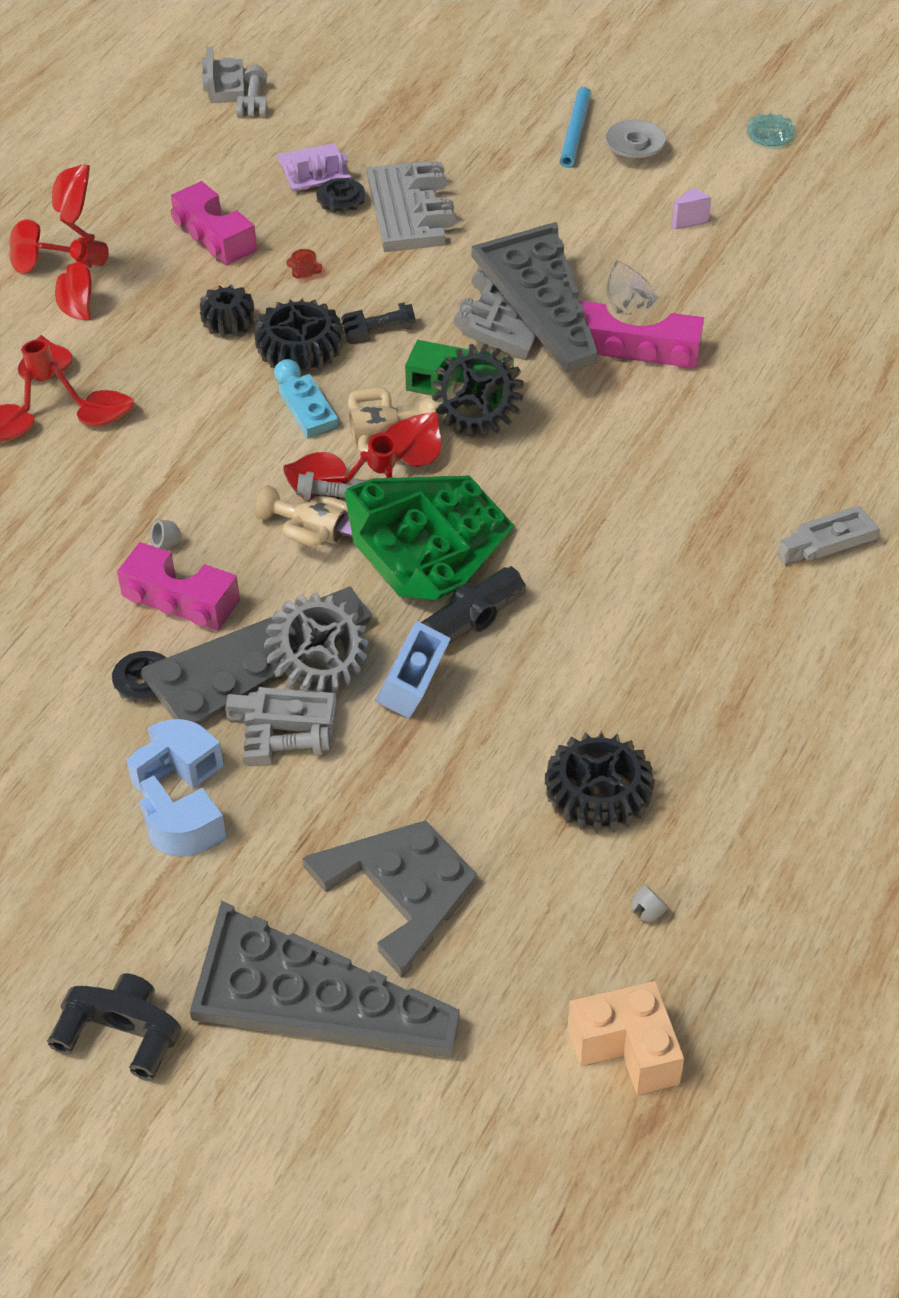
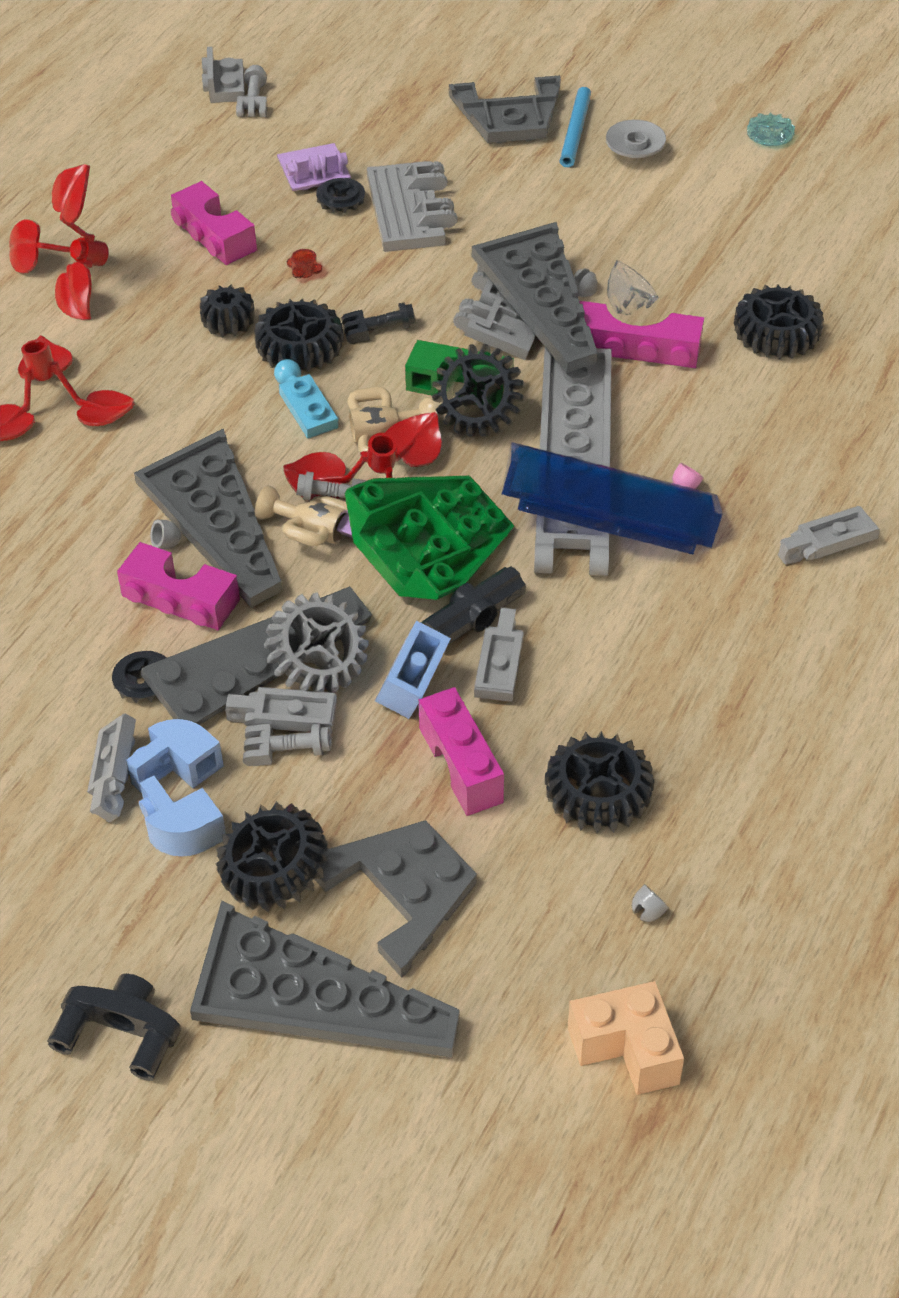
lavender slope [672,188,711,229] -> none
none -> light grey hinge [87,713,136,822]
none -> dark grey wing [134,429,282,608]
none -> black gear [216,801,329,913]
none -> dark pink arch [418,687,504,816]
none -> dark grey wing [449,75,561,143]
none -> light grey hinge [474,608,523,702]
none -> clear blue slope [501,442,723,555]
none -> light grey hinge [534,347,612,576]
none -> light grey hinge [573,268,597,297]
none -> bright pink hinge [672,463,704,493]
none -> black gear [733,284,824,360]

